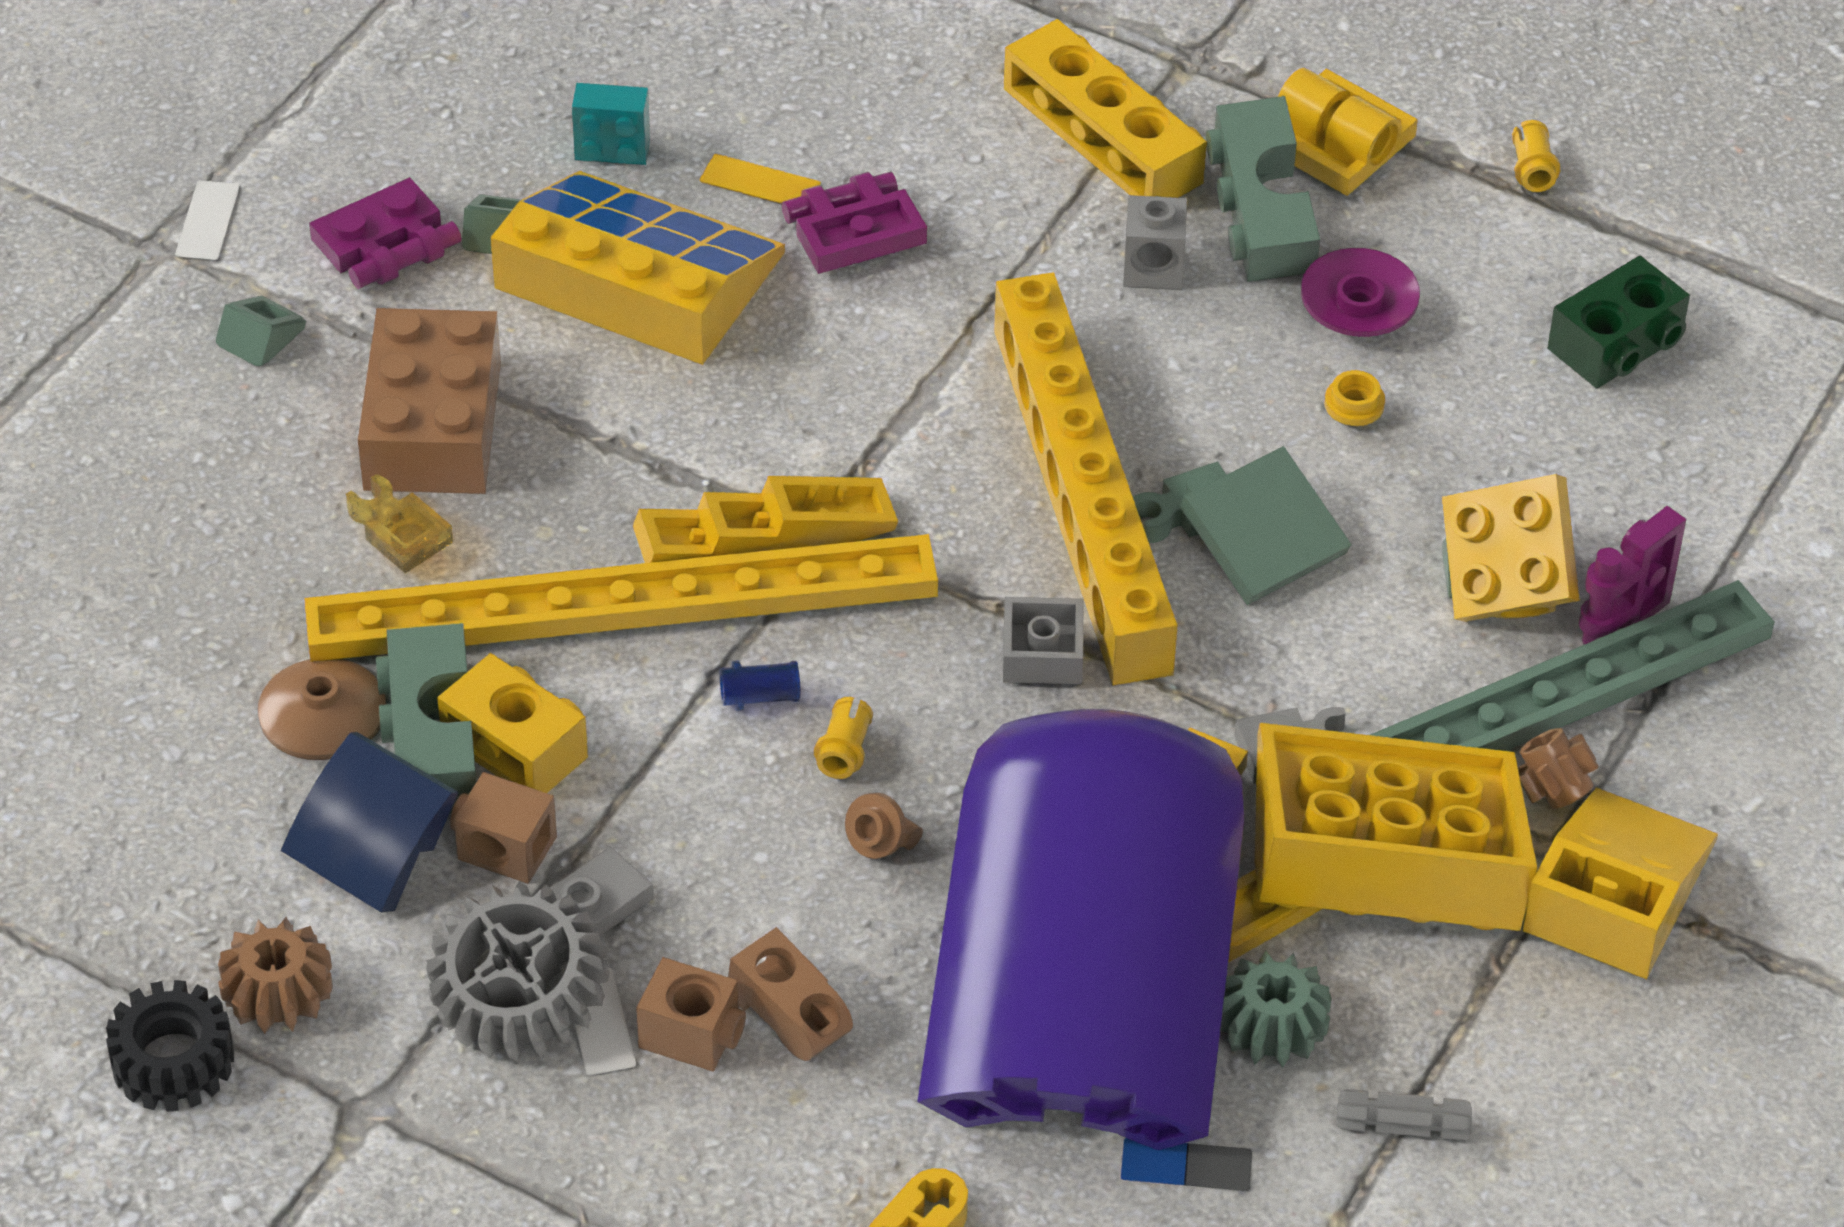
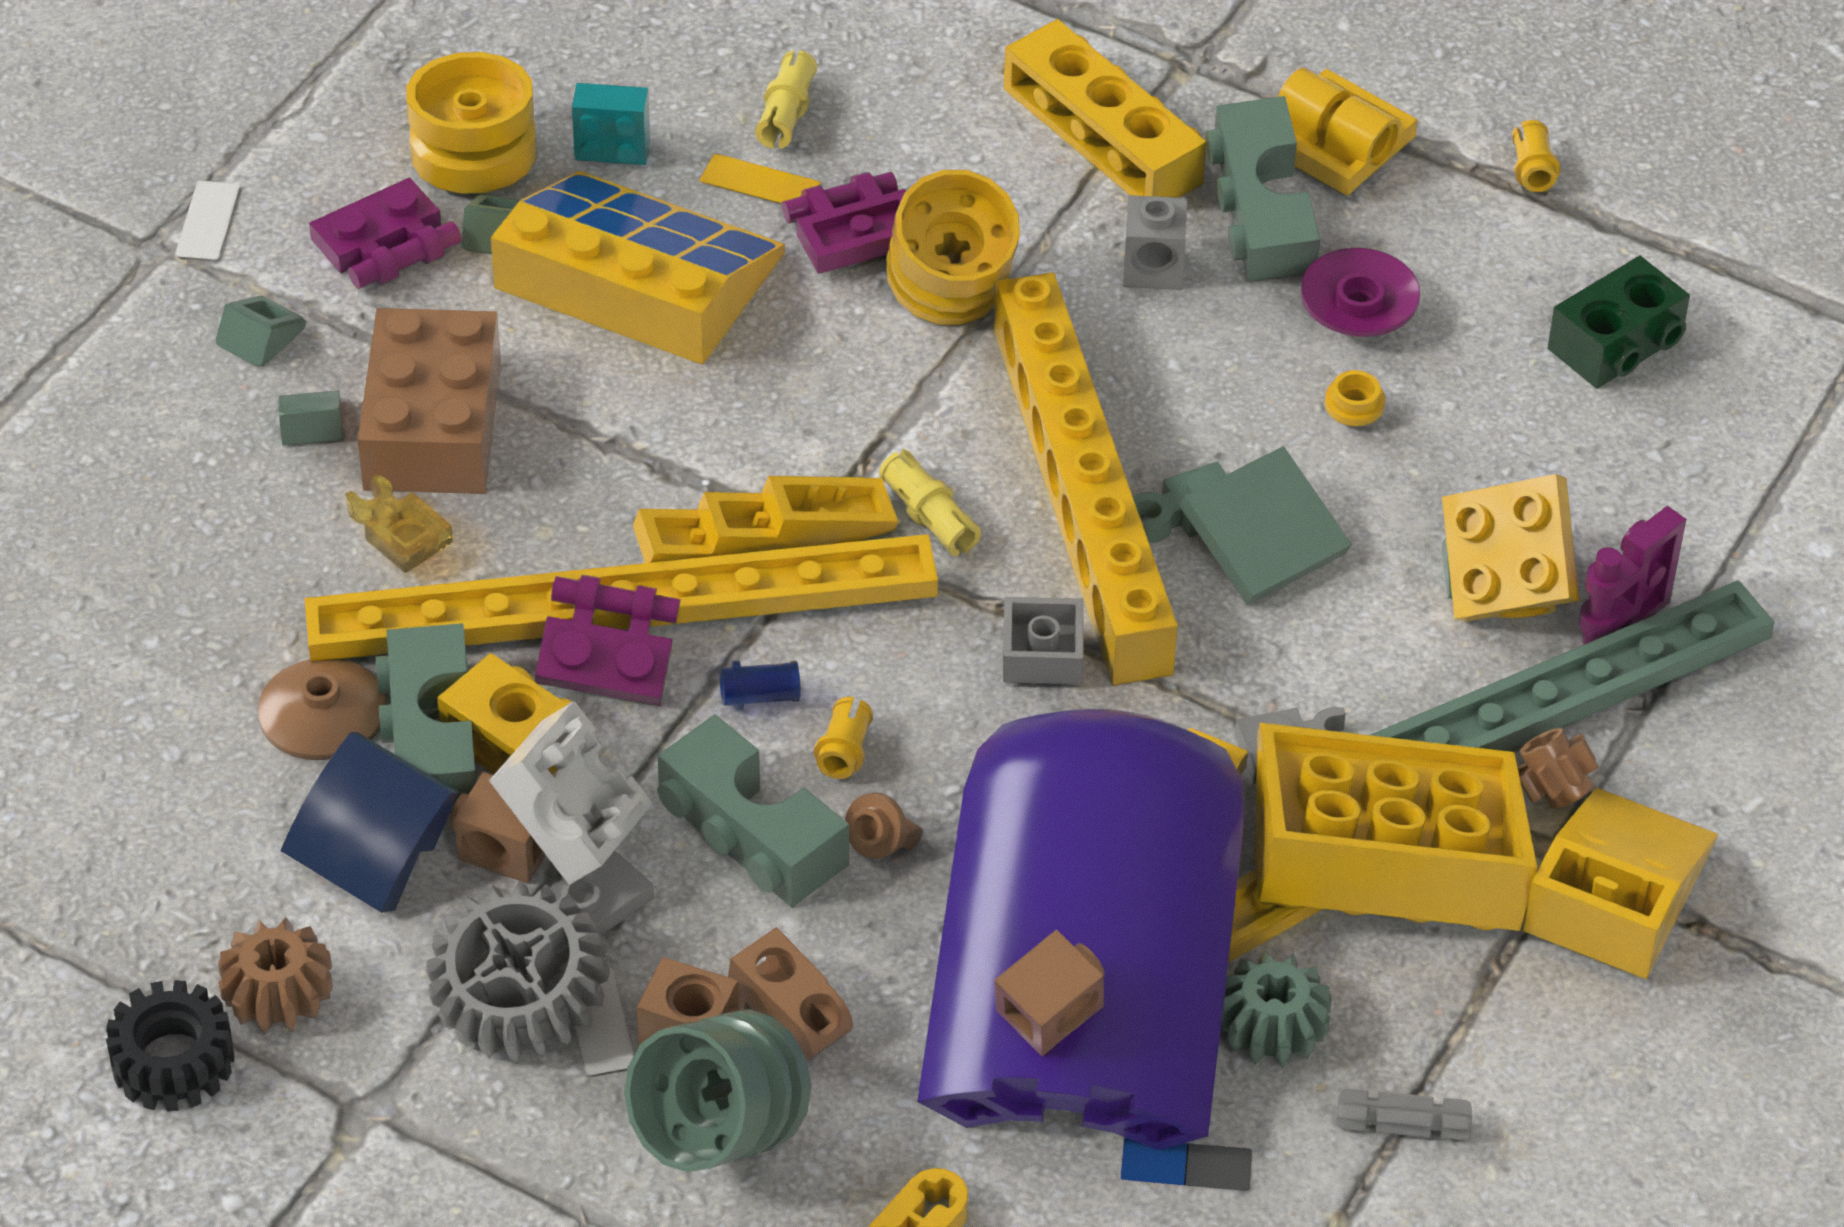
none -> sand green slope [279,390,344,446]
none -> yellow wheel [406,52,536,194]
none -> white brick [489,701,653,885]
none -> magenta plate [535,575,681,706]
none -> sand green wheel [624,1009,811,1172]
none -> sand green arch [657,714,849,908]
none -> light yellow pin [755,50,817,149]
none -> light yellow pin [879,449,981,557]
none -> yellow wheel [886,169,1020,325]
none -> medium nougat brick [994,929,1105,1056]

